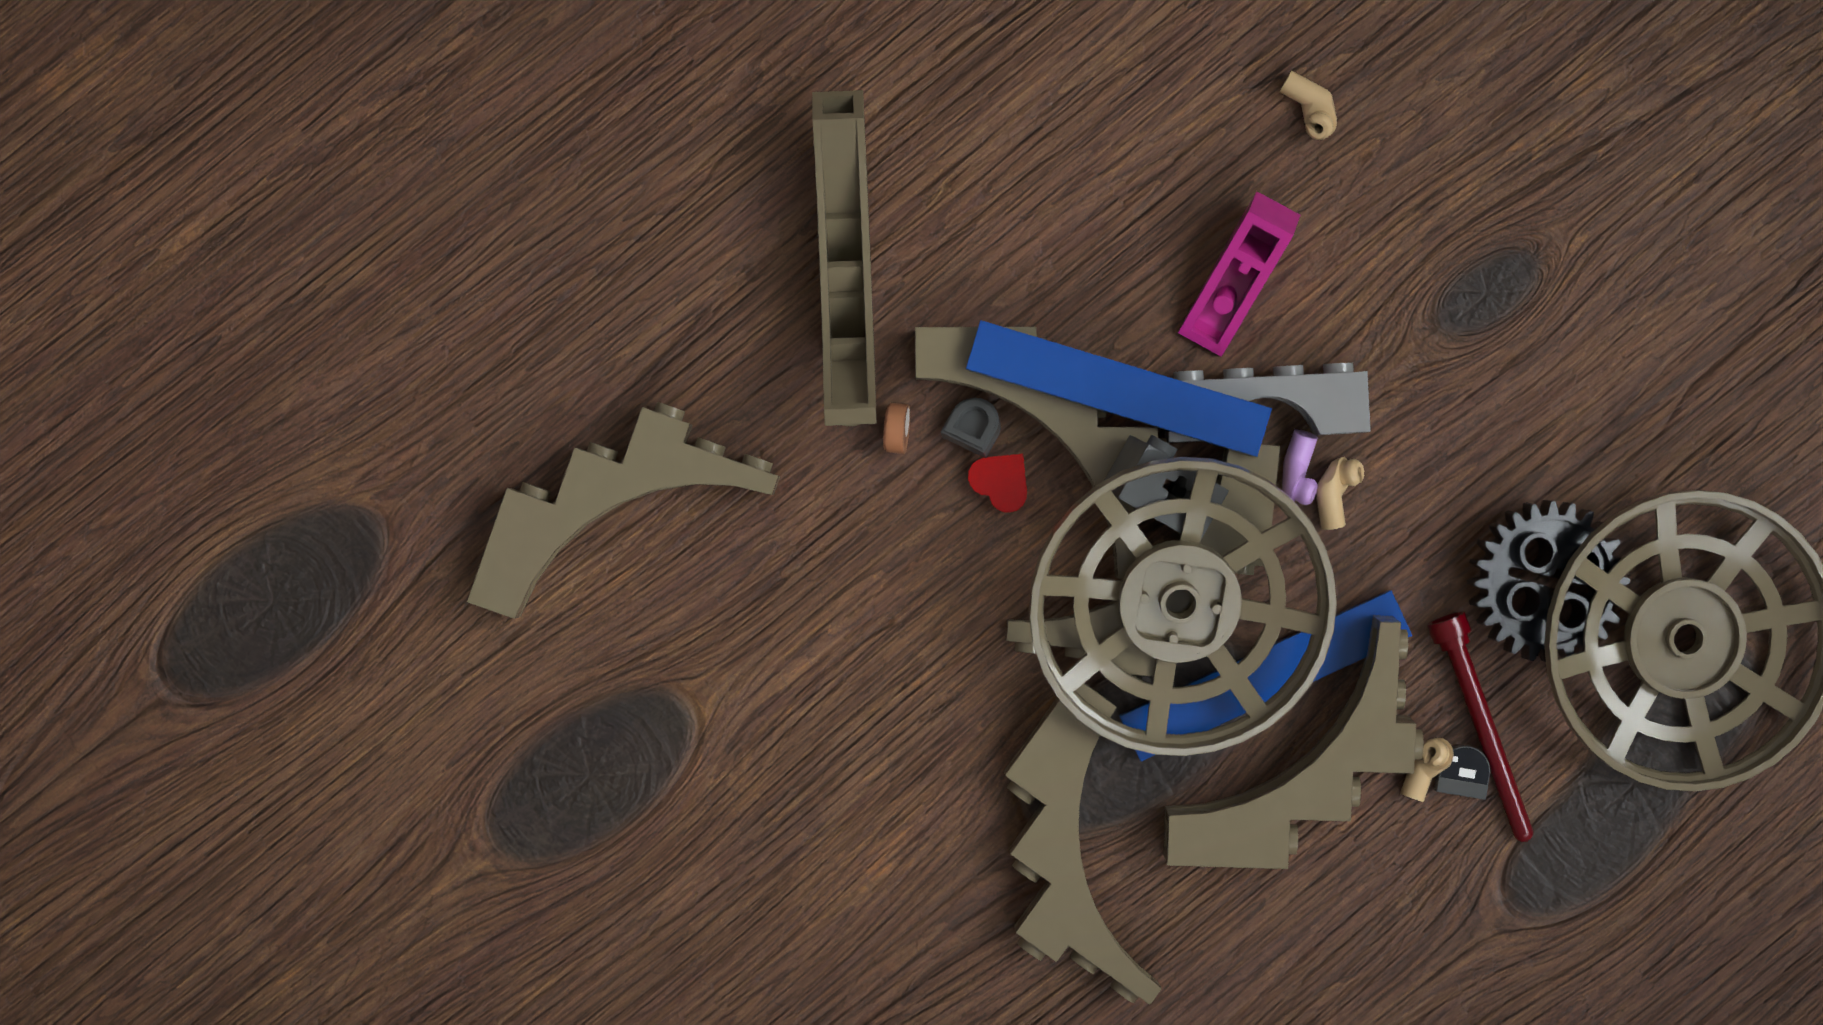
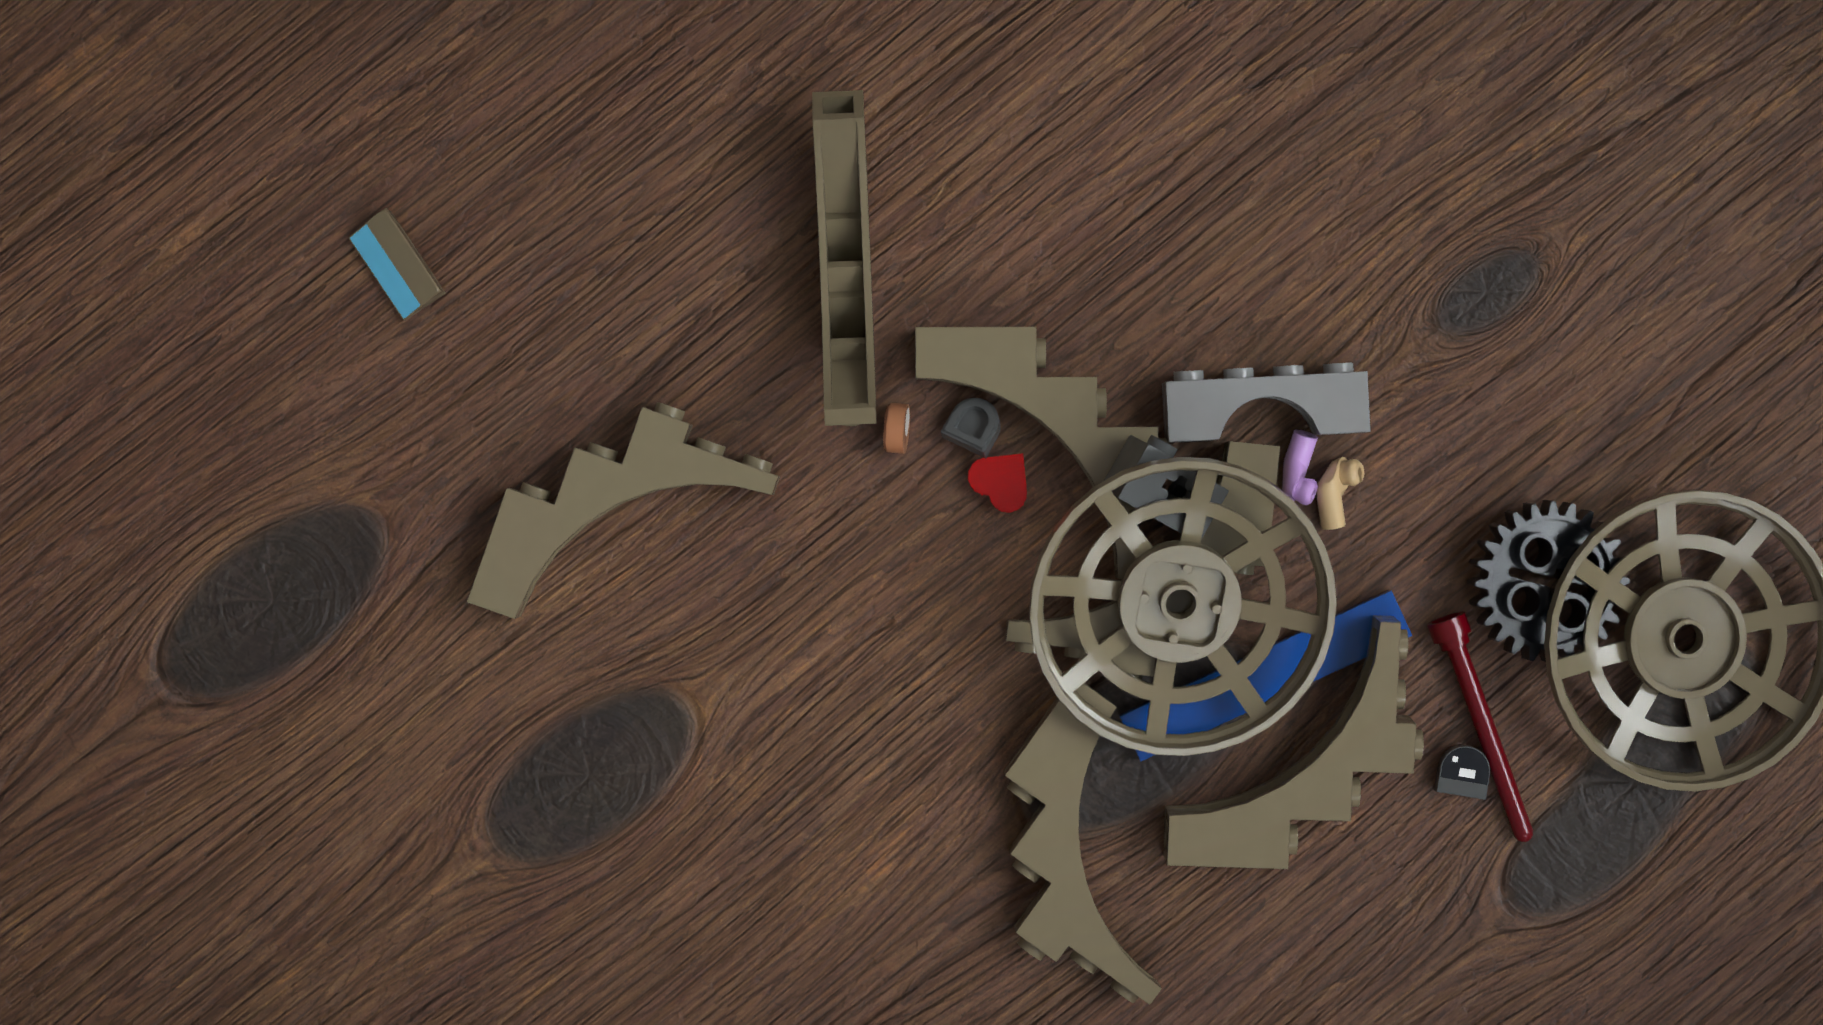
blue tile [966,320,1272,457] -> none
dark pink slope [1178,191,1300,357] -> none
tan arm [1280,70,1337,140] -> none
tan arm [1400,738,1454,802] -> none
none -> slope [349,208,446,321]

